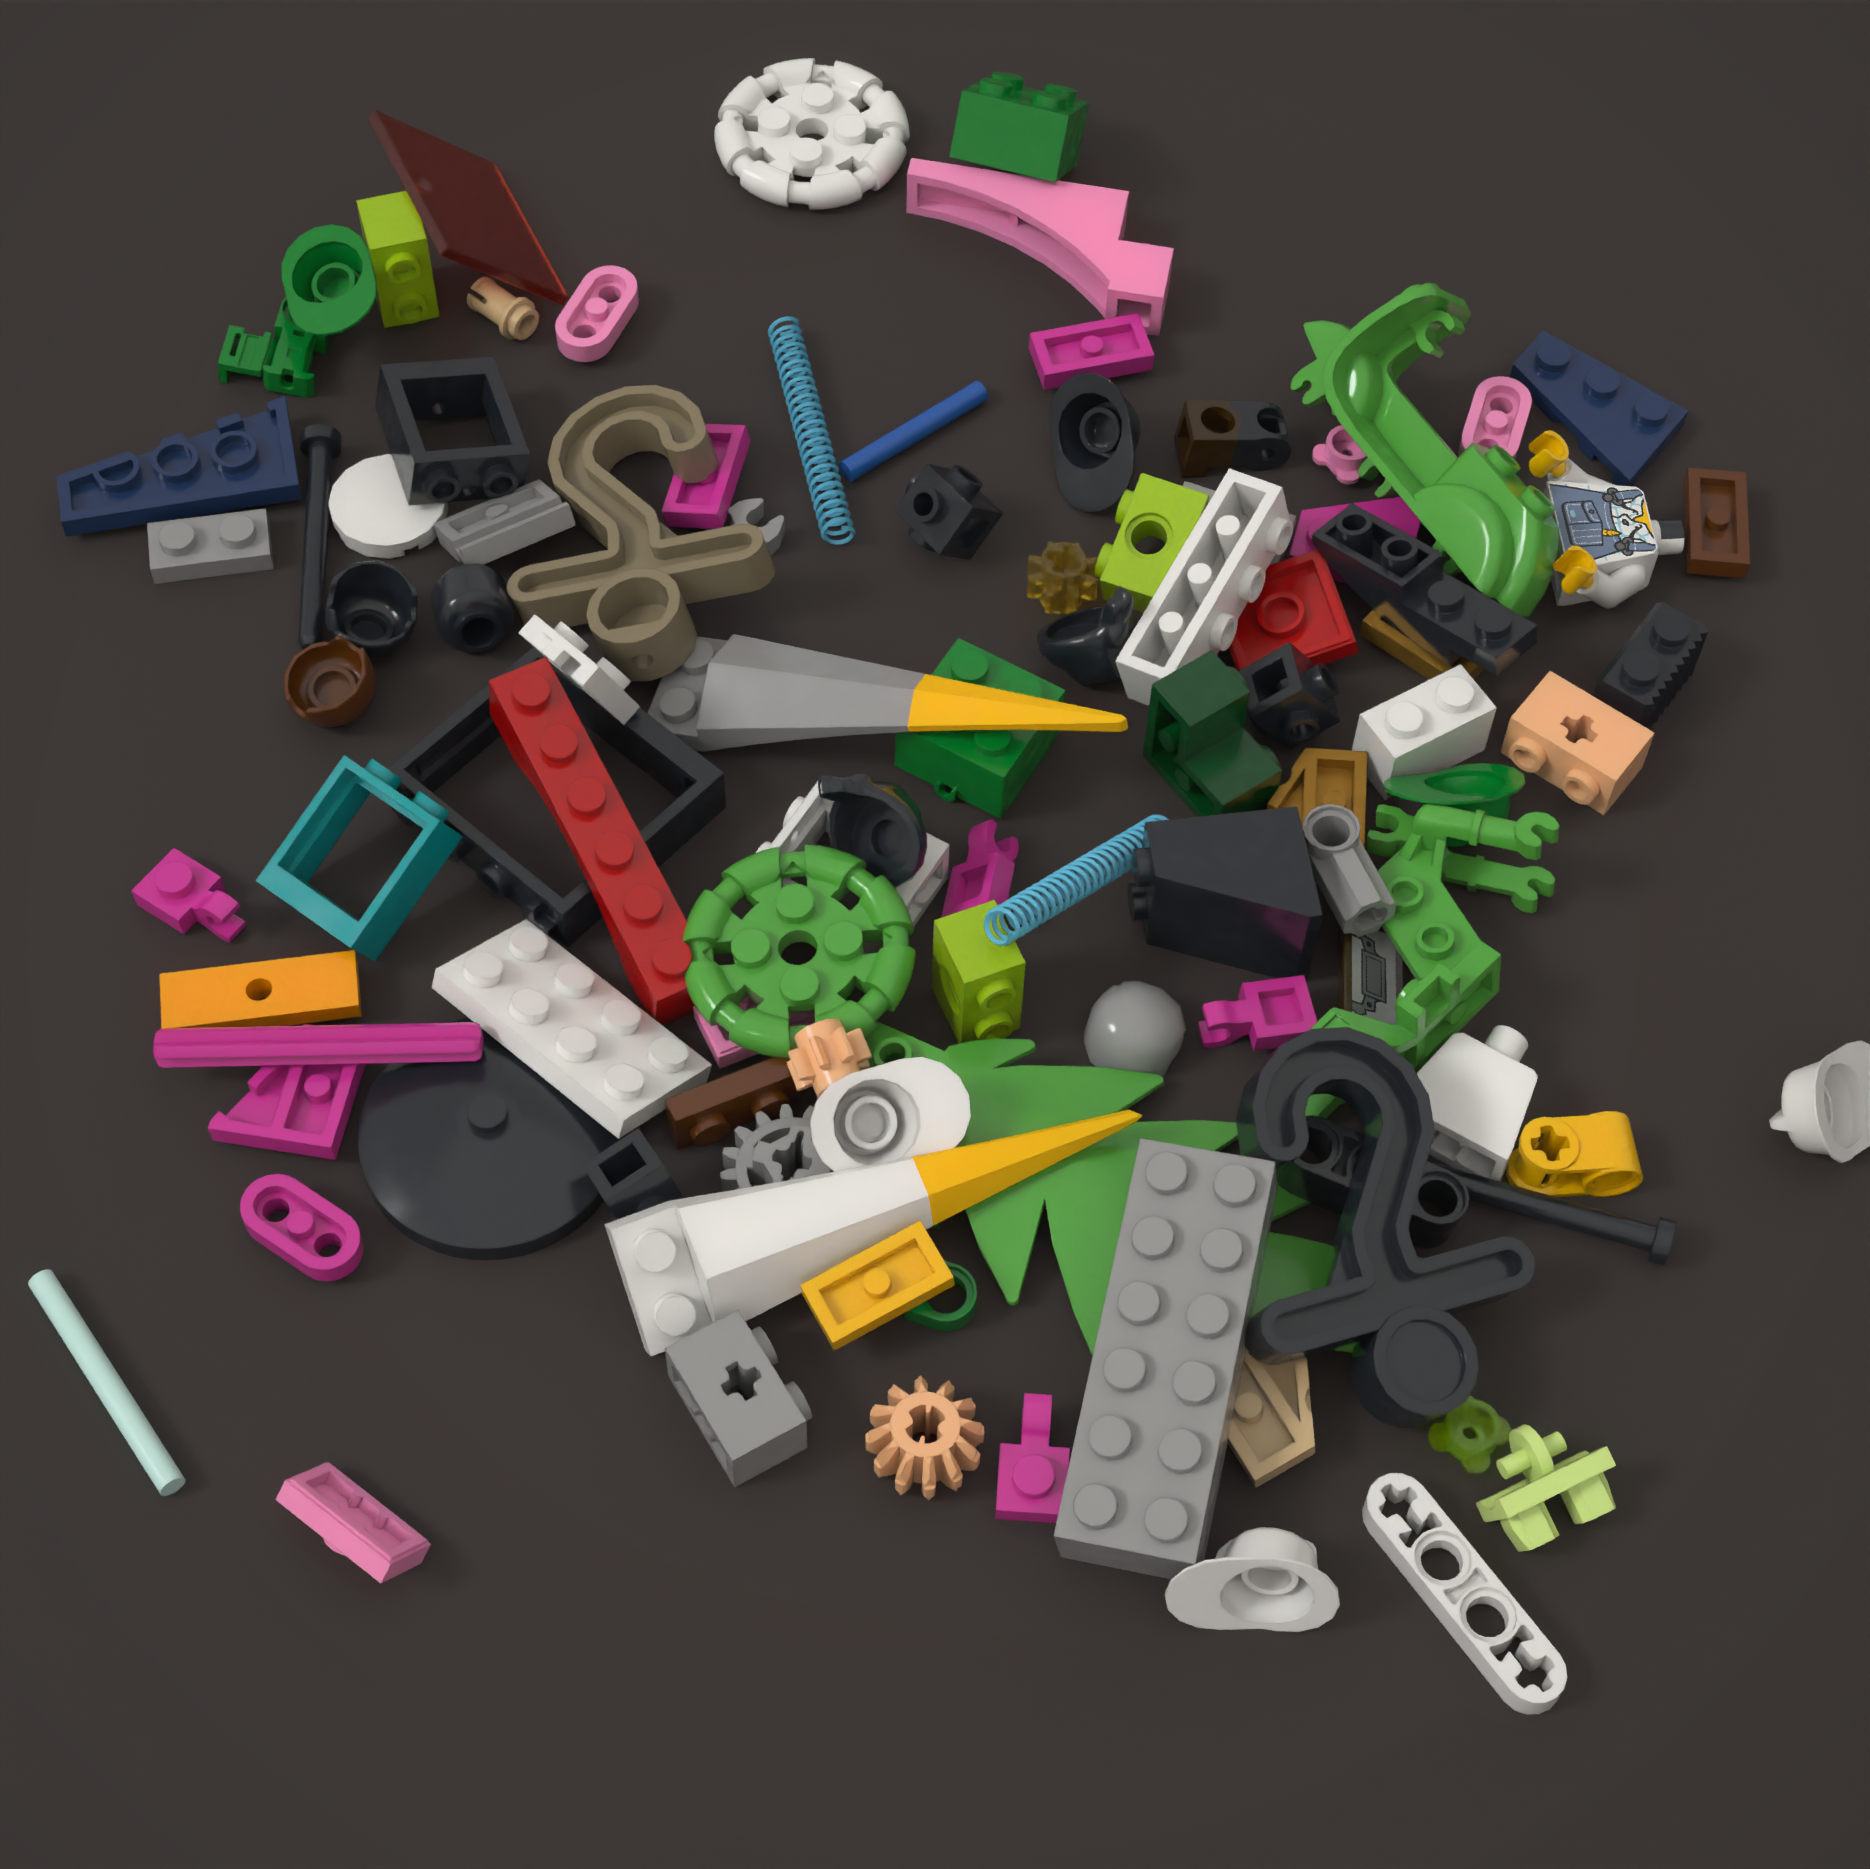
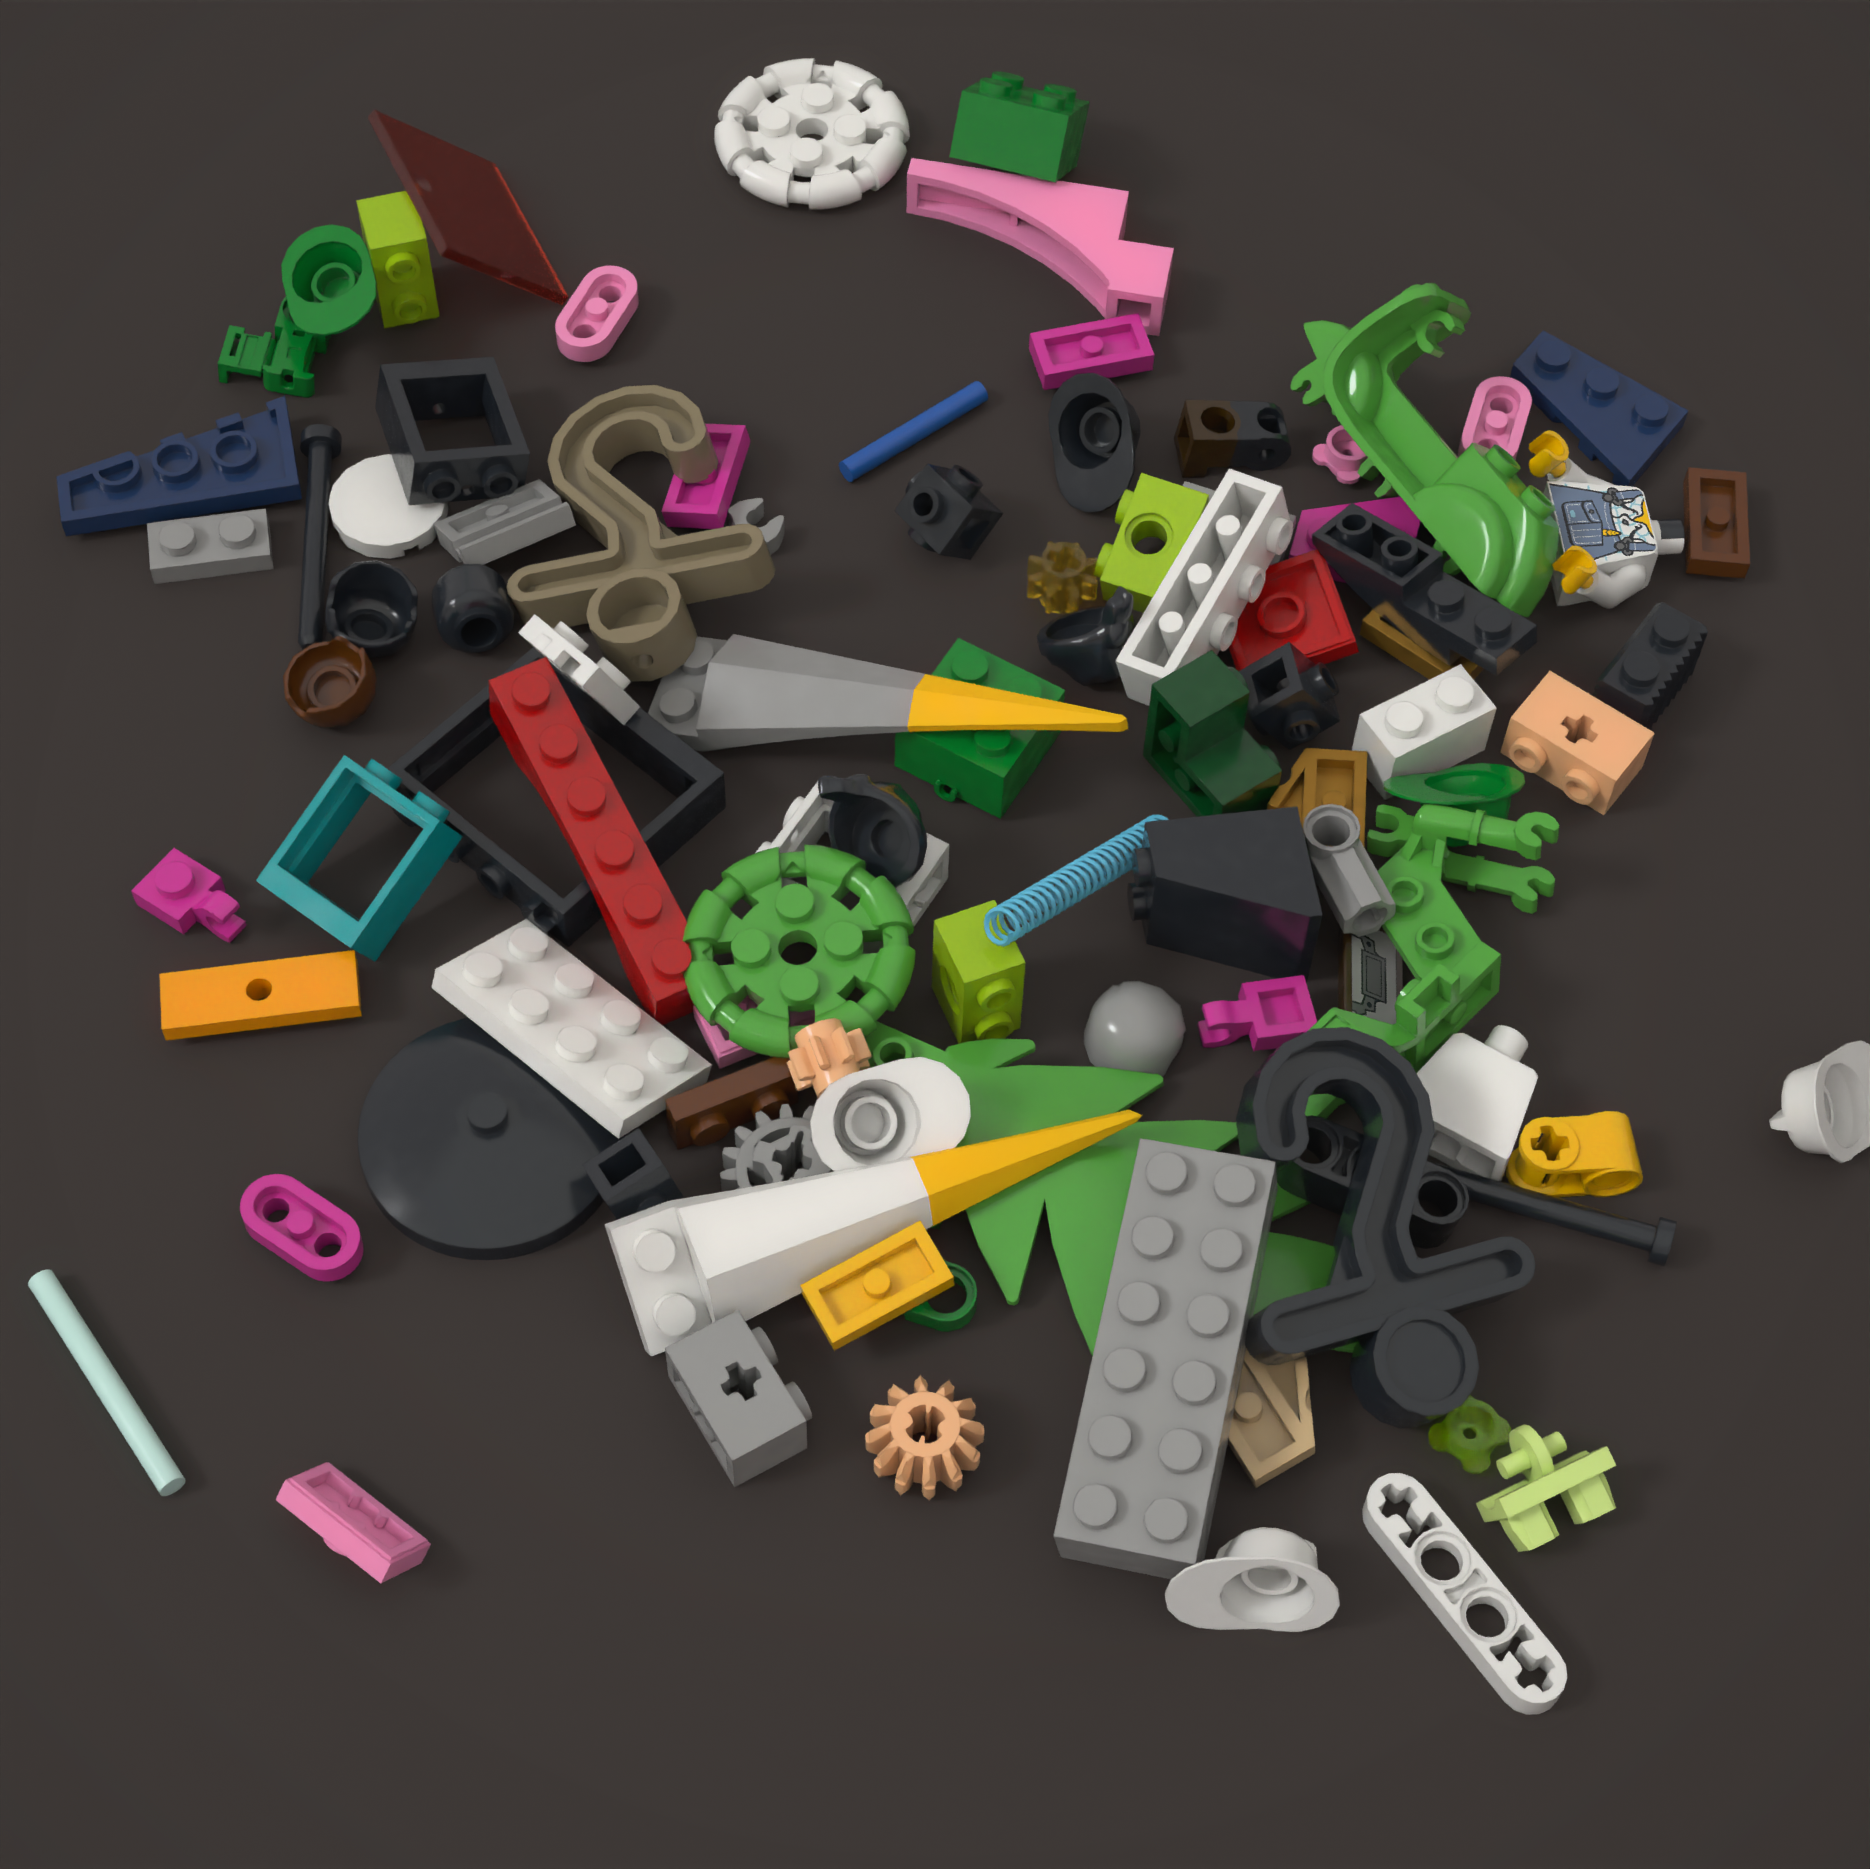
dark pink axle [153,1022,484,1068] -> none
dark pink wing [208,1024,366,1160] -> none
tan pin [467,276,539,340] -> none
medium azure piece [768,316,856,545] -> none
dark pink plate [941,819,1019,918] -> none
dark pink plate [995,1393,1070,1523] -> none

